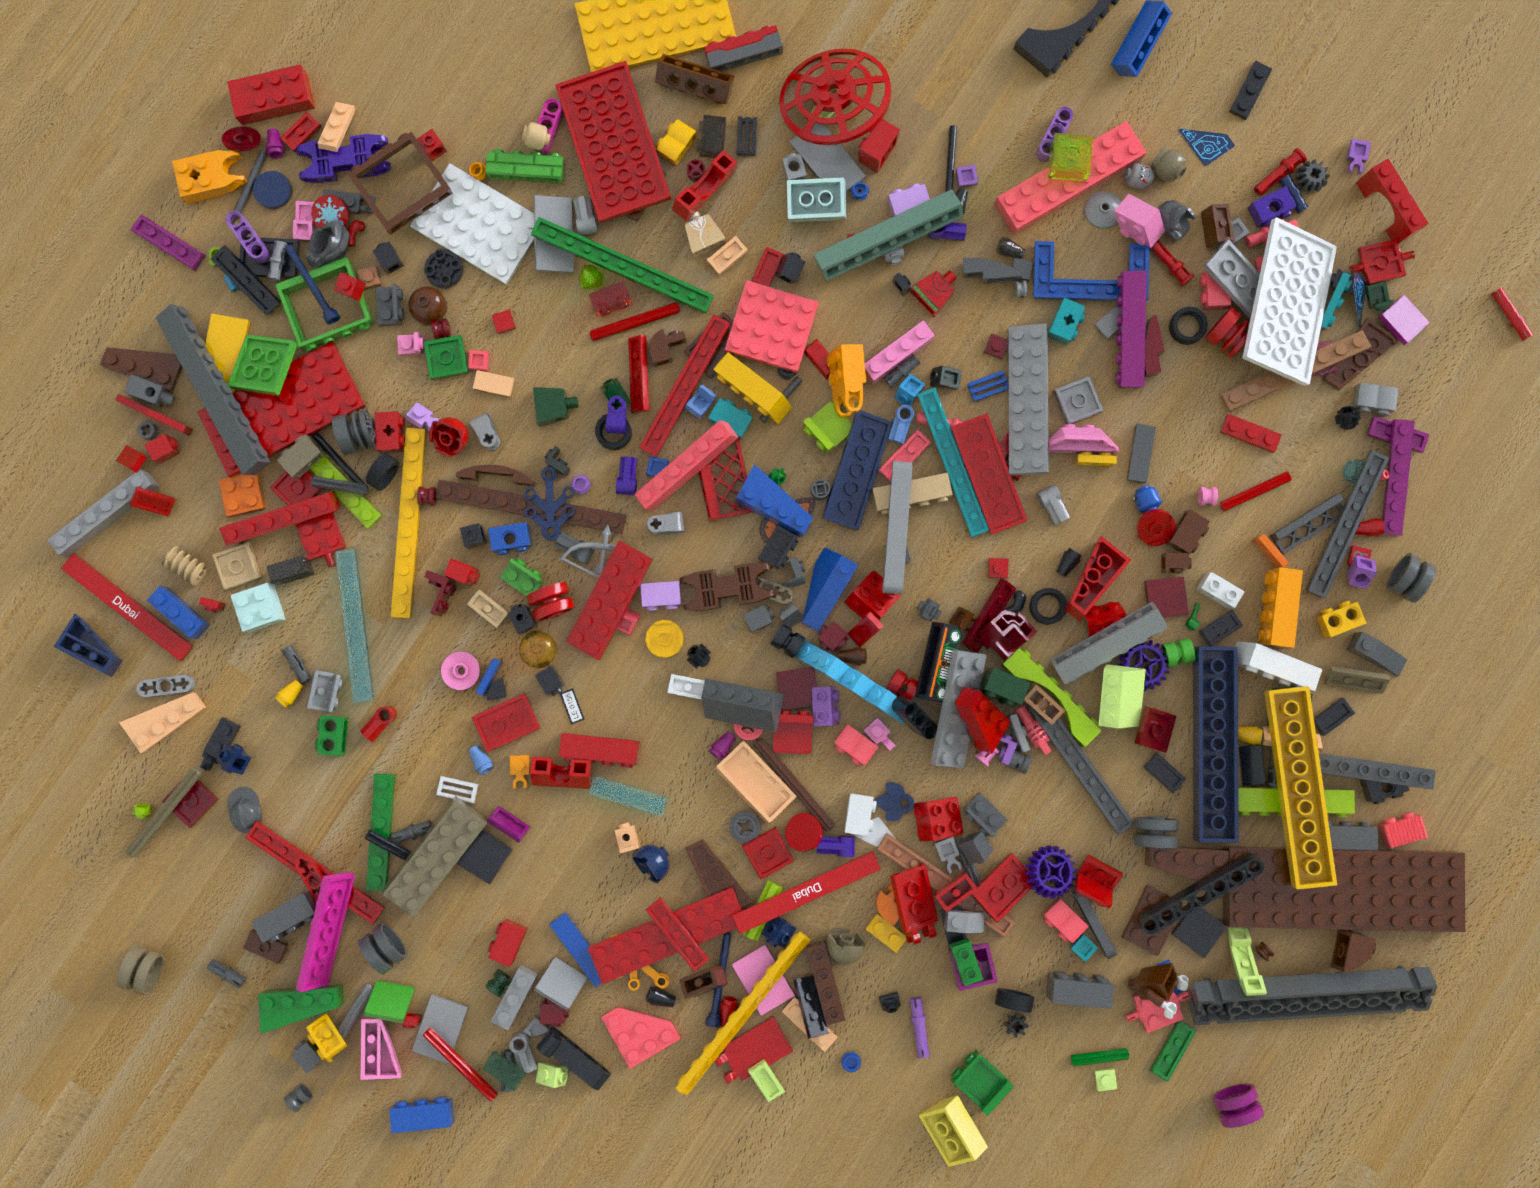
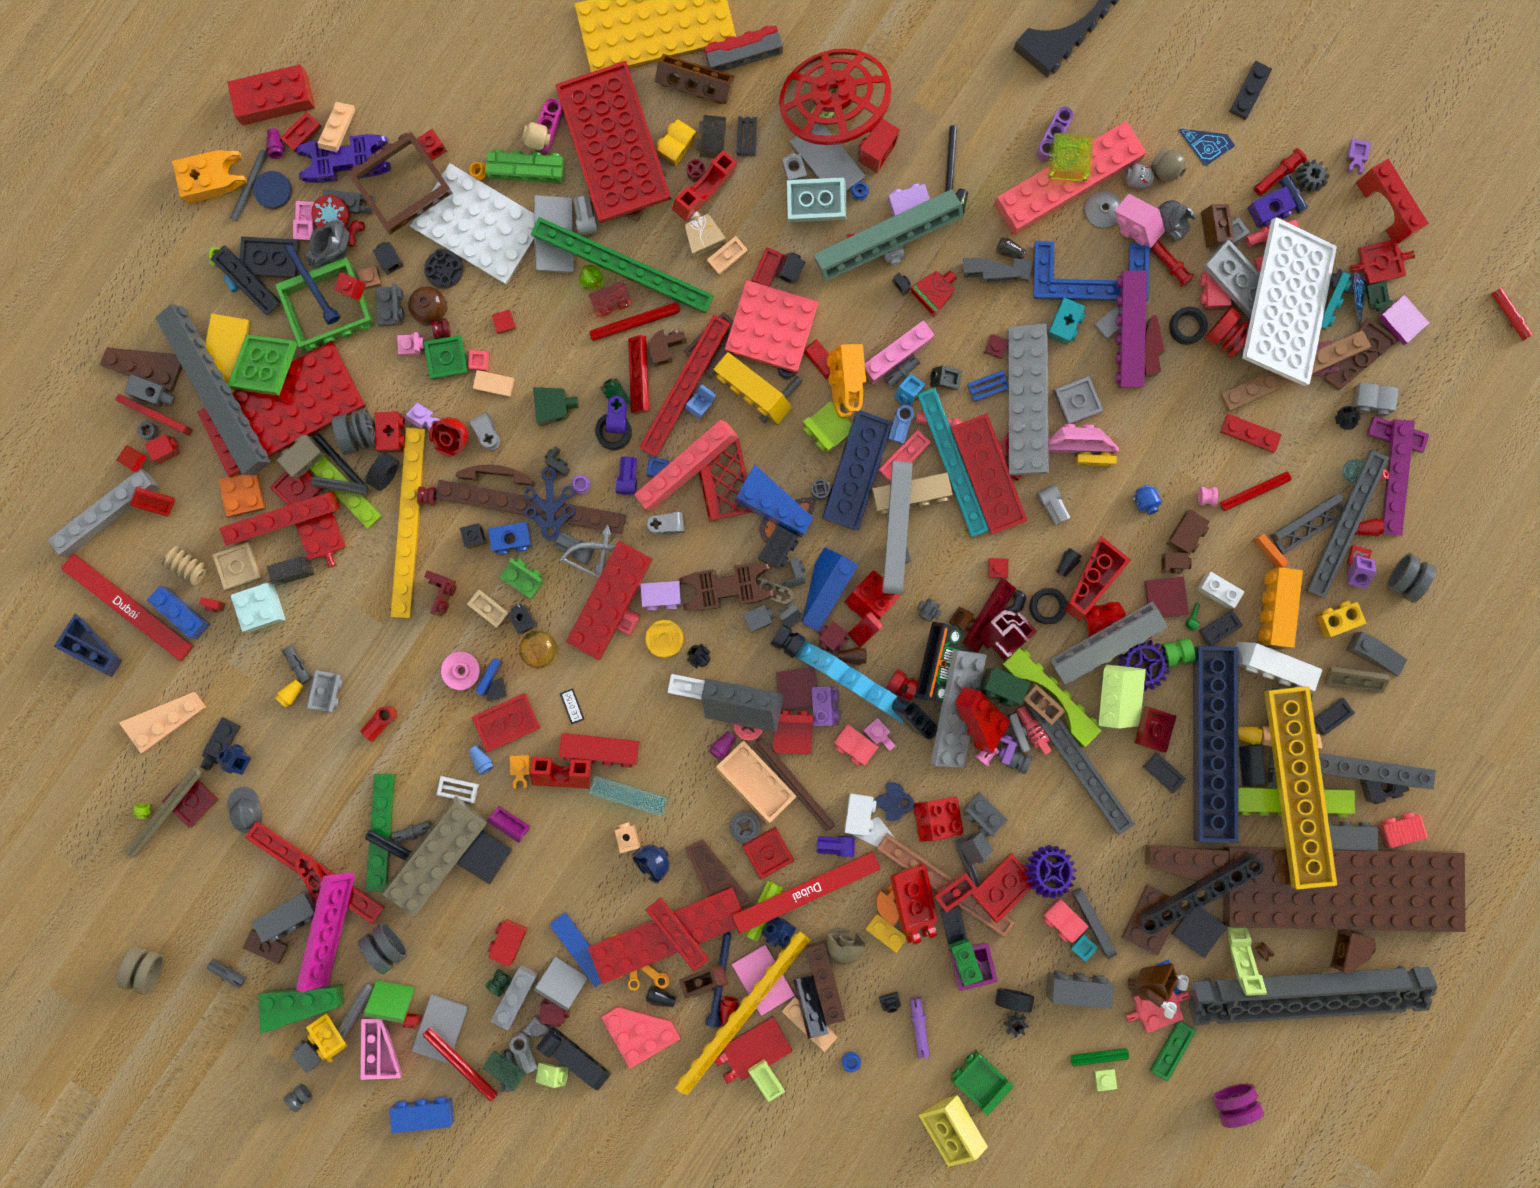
magenta tile [131,215,205,271] -> none
light grey beam [136,675,195,697] -> none
dark red dish [222,126,261,152] -> none
medium lavender beam [226,211,270,263] -> none
light grey pin [267,241,287,281] -> none
green brick [315,715,349,756] -> none
clear light blue plate [335,548,374,703] -> none
red brick [444,558,480,587] -> none
red wheel [526,582,575,622] -> none
black brick [535,665,565,696] -> none
teal brick [708,398,753,440] -> none
green plate [768,468,786,485] -> none
red tile [785,813,823,852] -> none
dark purple piece [928,222,967,241] -> none
light grey plate [934,837,962,873] -> none
light grey slope [944,909,985,933] -> none
medium lavender plate [956,165,978,188] -> none
light grey bush [1015,281,1027,298] -> none
red bracket [1075,854,1123,909] -> none
blue brick [1111,0,1172,77] -> none
dark grey tile [1127,424,1156,484] -> none
dark grey wheel [1134,816,1178,848] -> none
red tile [1136,509,1176,546] -> none

